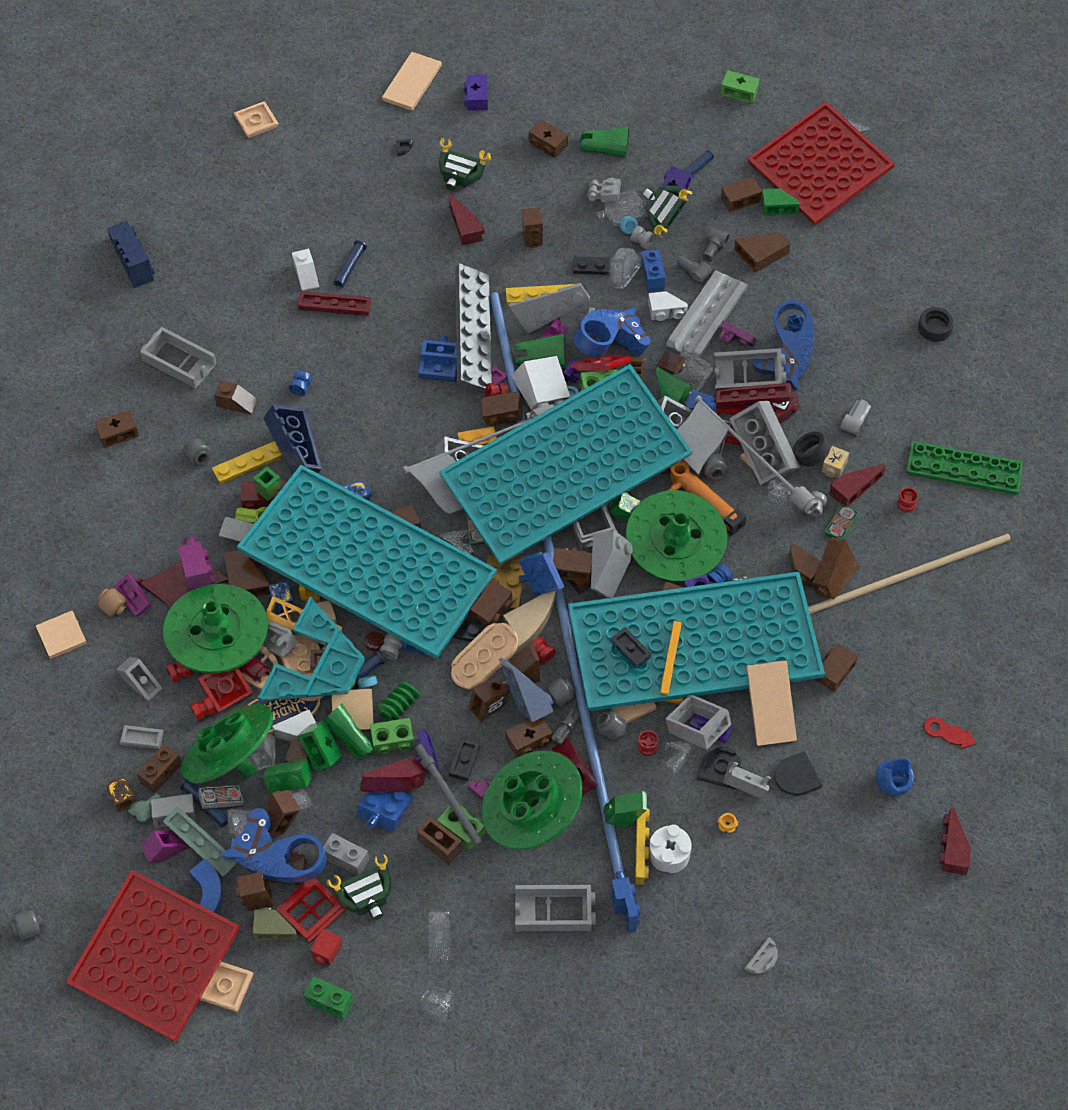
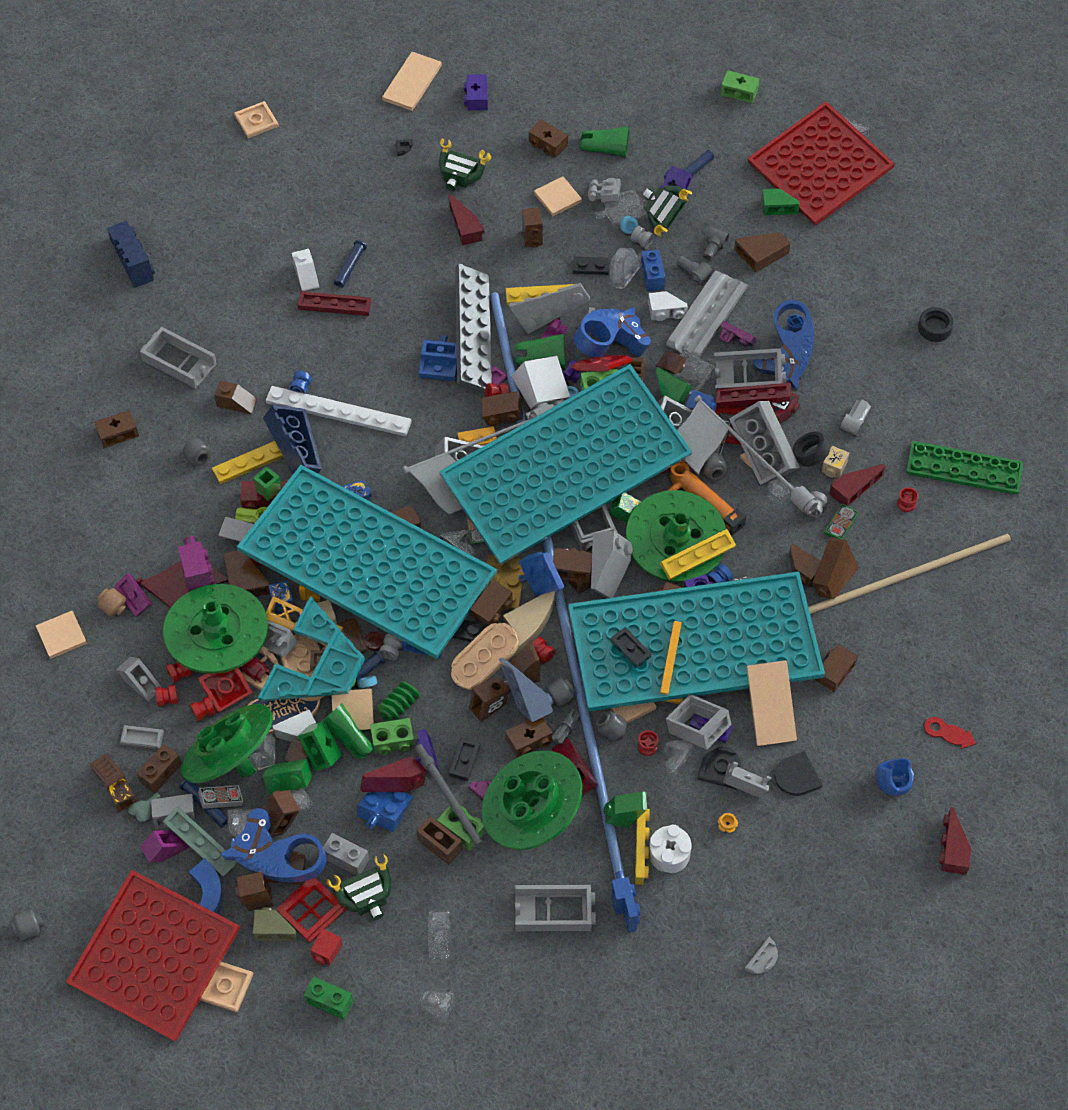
reddish brown brick [721,177,762,212] -> none
none -> reddish brown slope [90,754,125,787]
none -> red wheel [155,684,178,707]
none -> white plate [266,386,412,437]
none -> reddish brown tile [337,618,368,654]
none -> light nougat tile [534,177,582,217]
none -> yellow plate [660,529,736,580]

